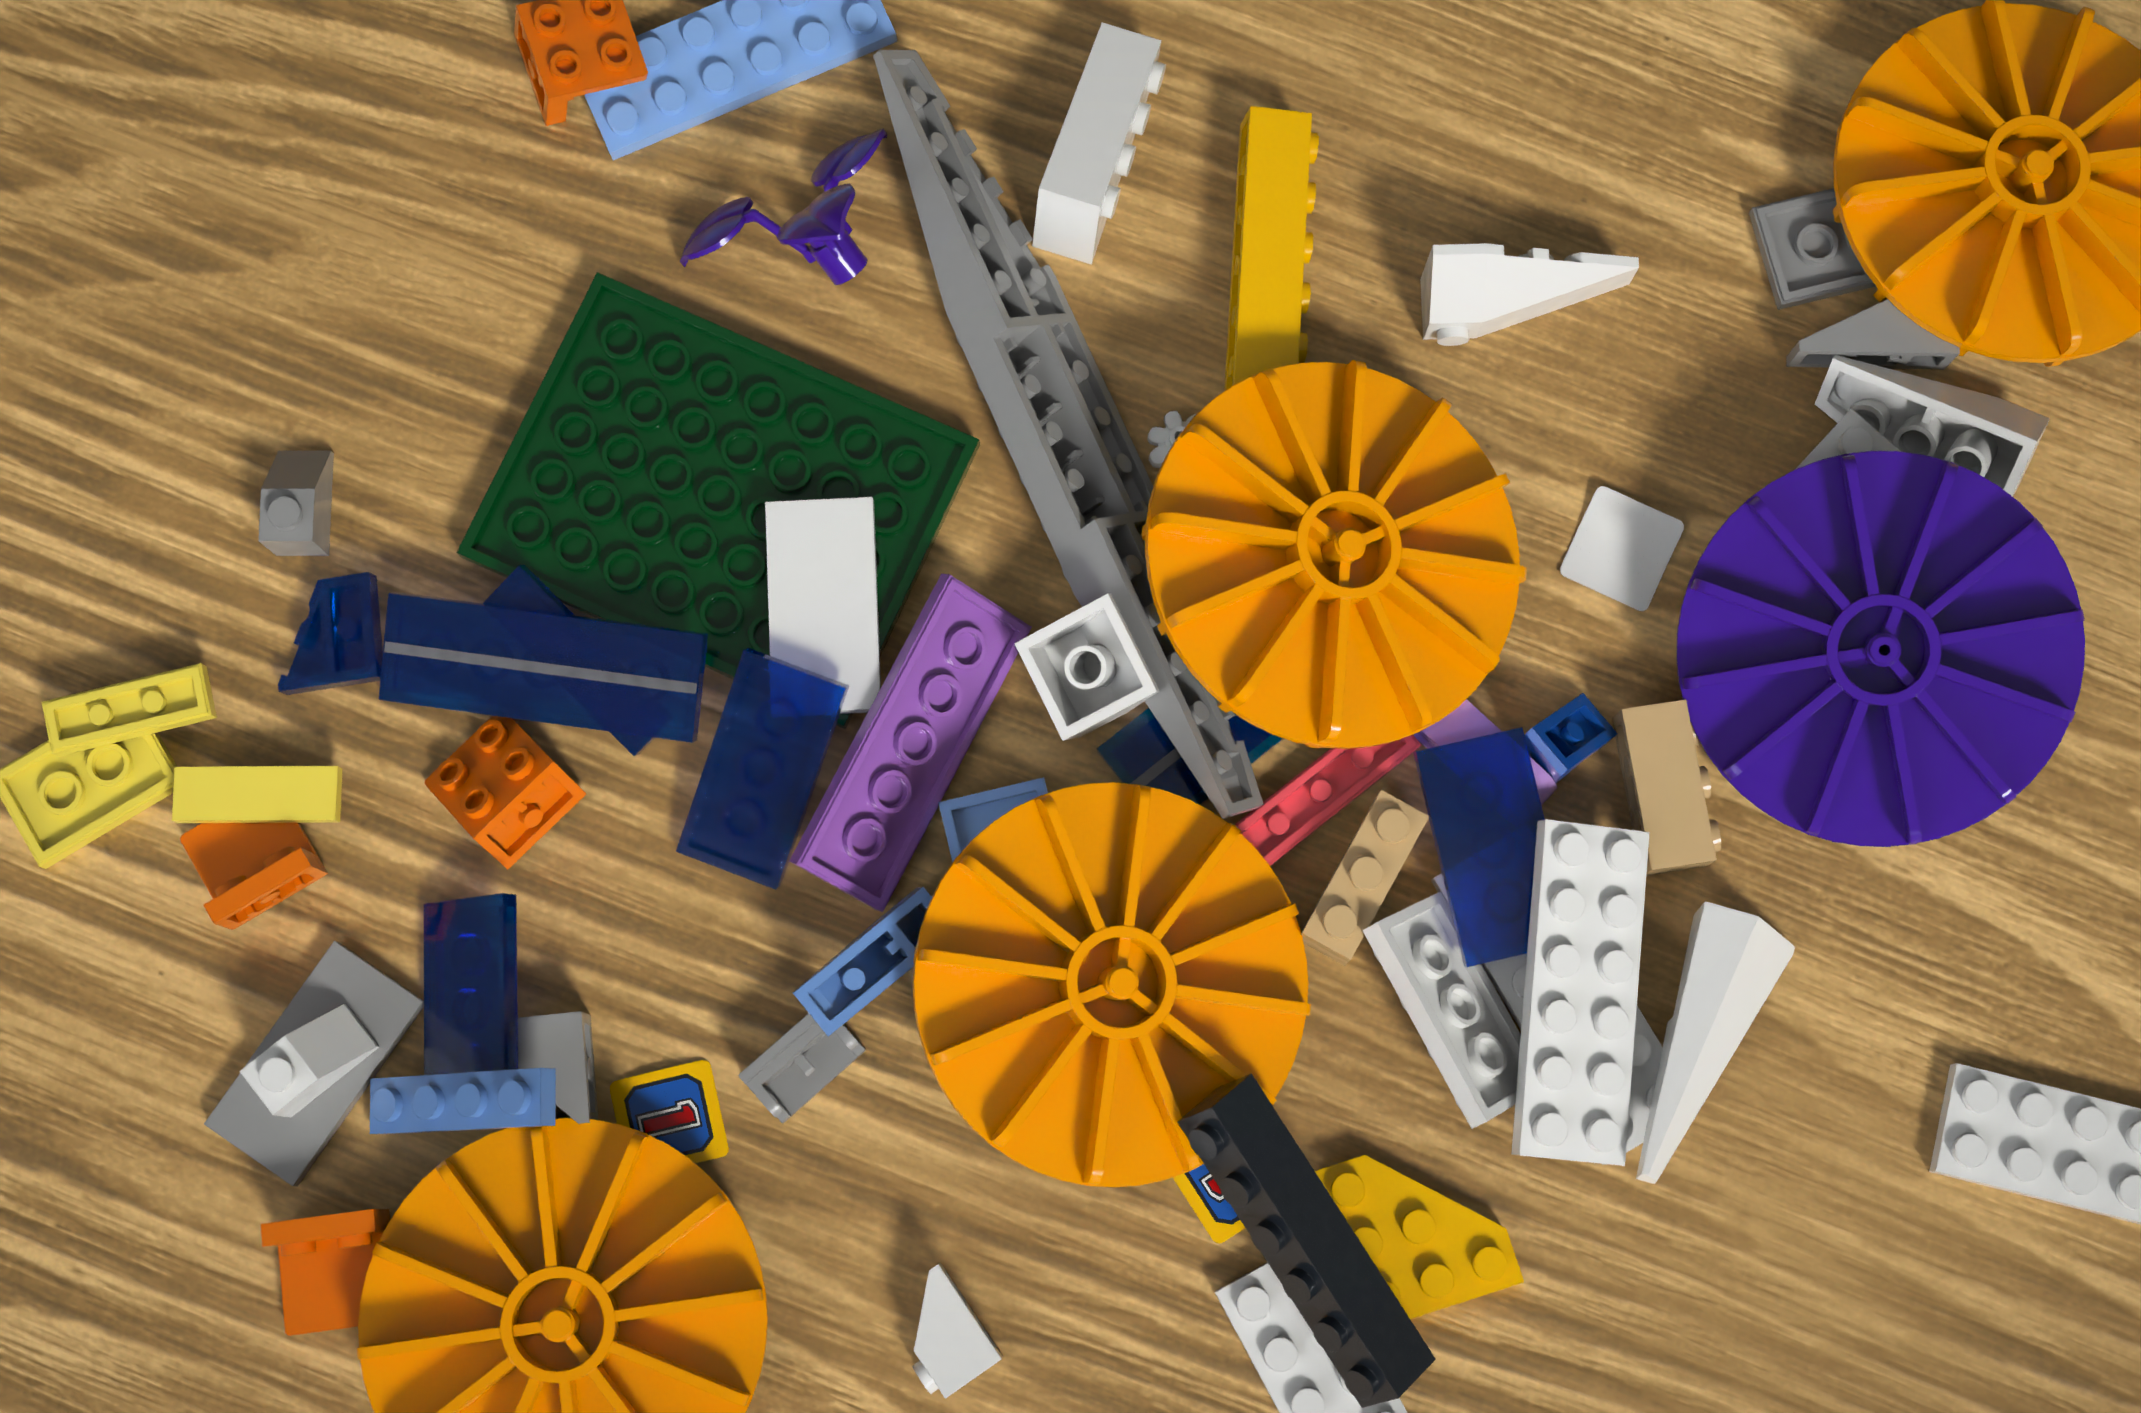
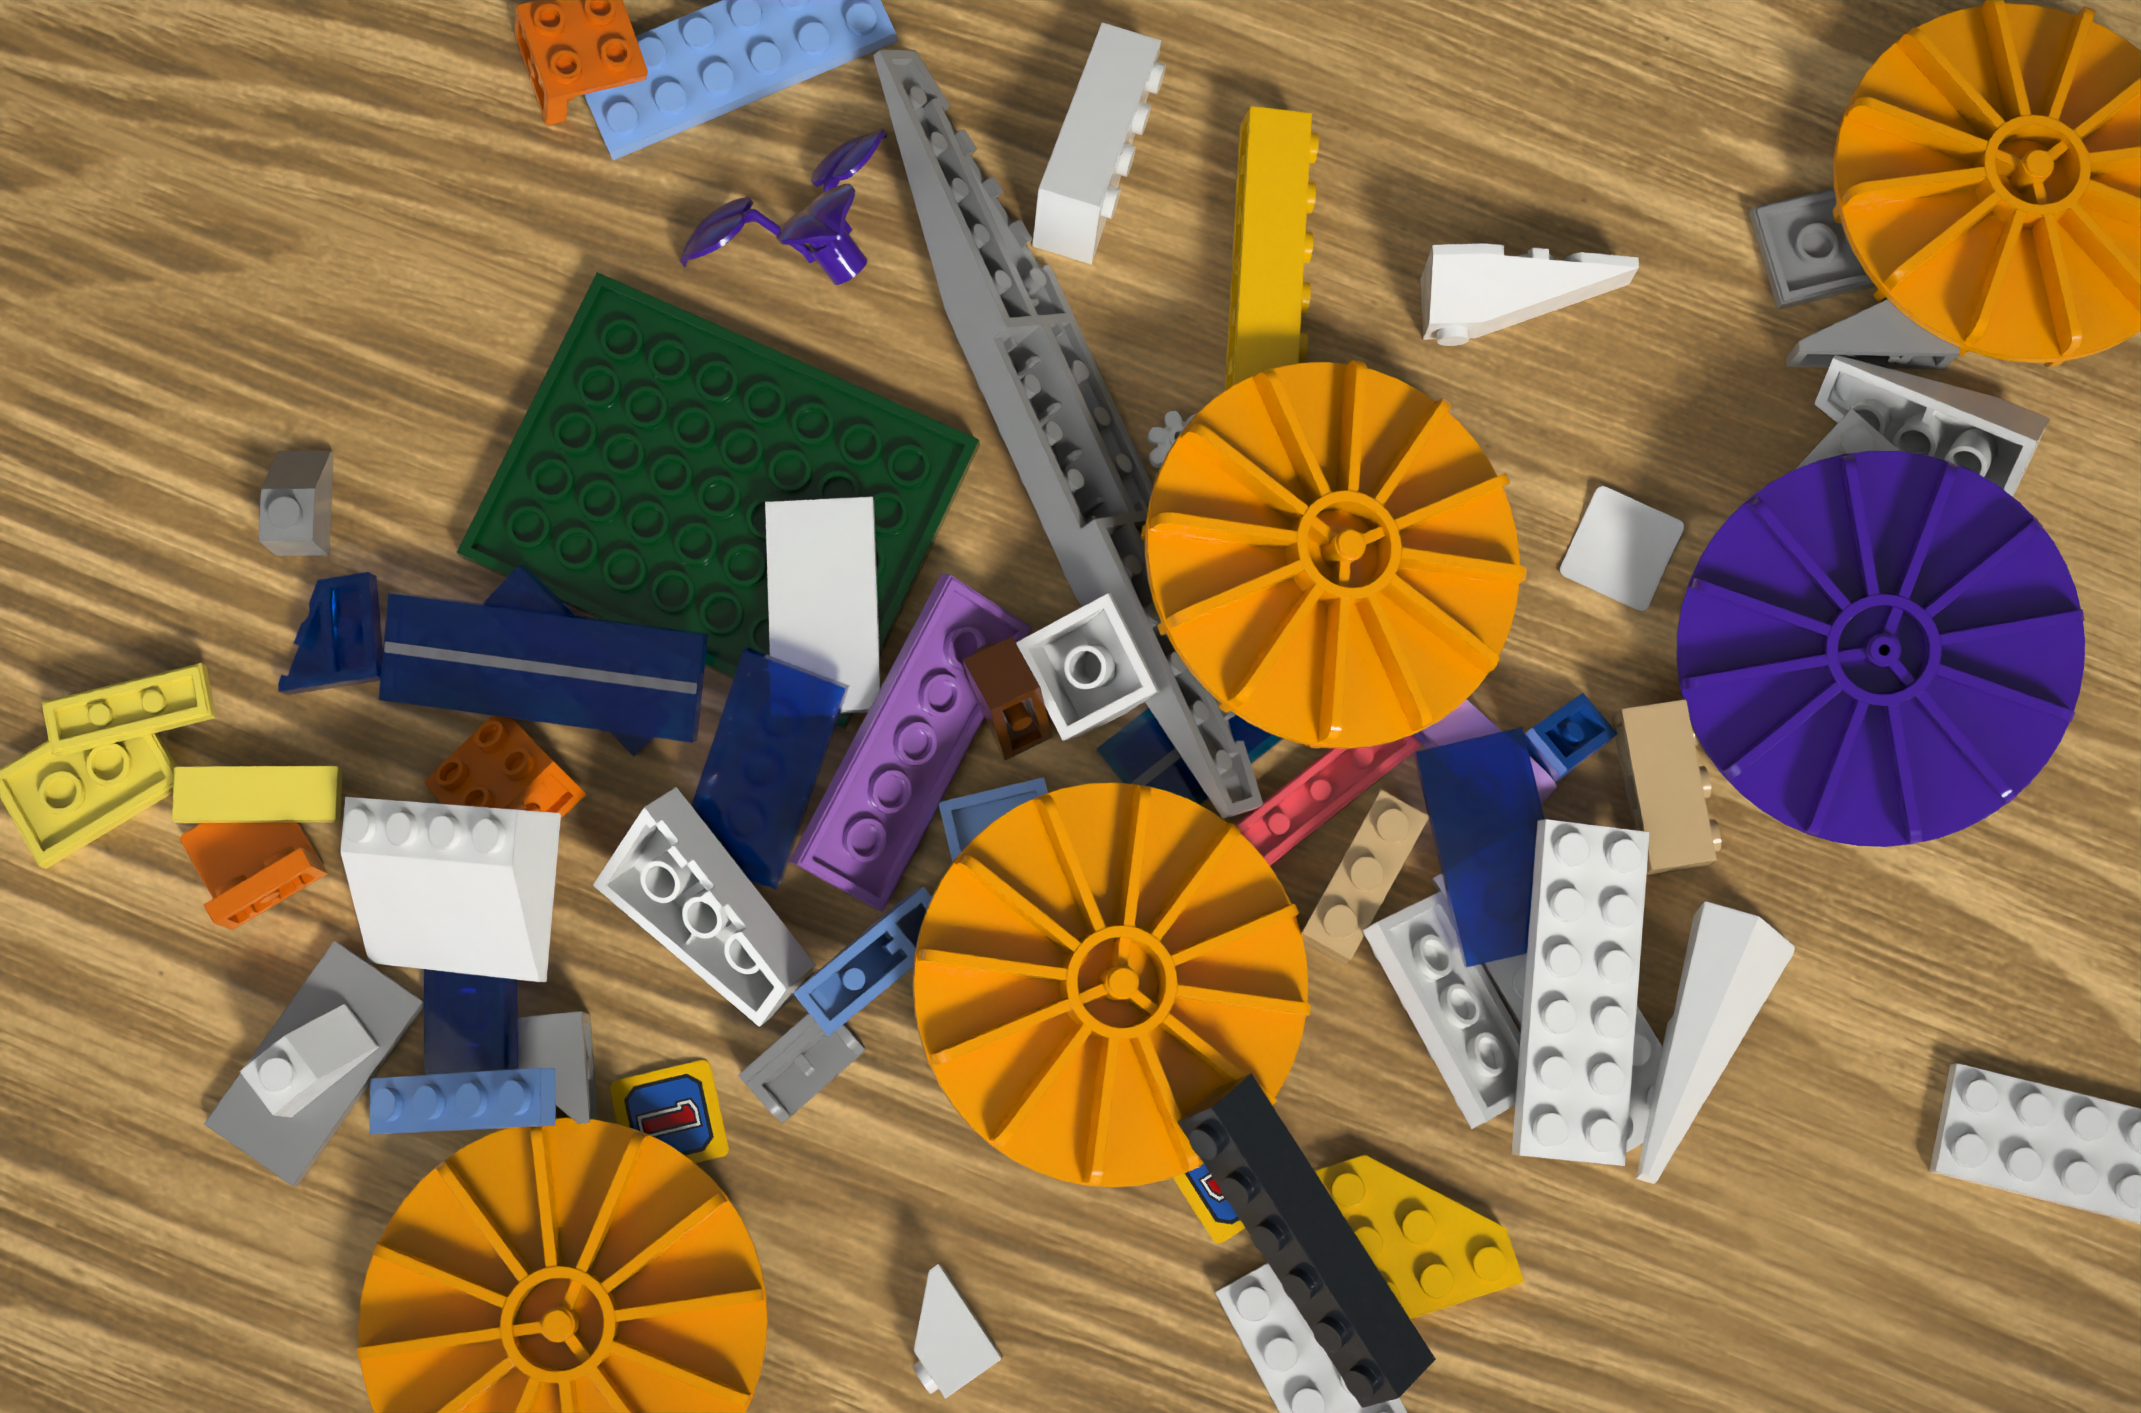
orange bracket [261,1209,390,1336] -> none
none -> white slope [340,797,561,982]
none -> white wedge [593,787,816,1027]
none -> reddish brown slope [963,636,1053,760]

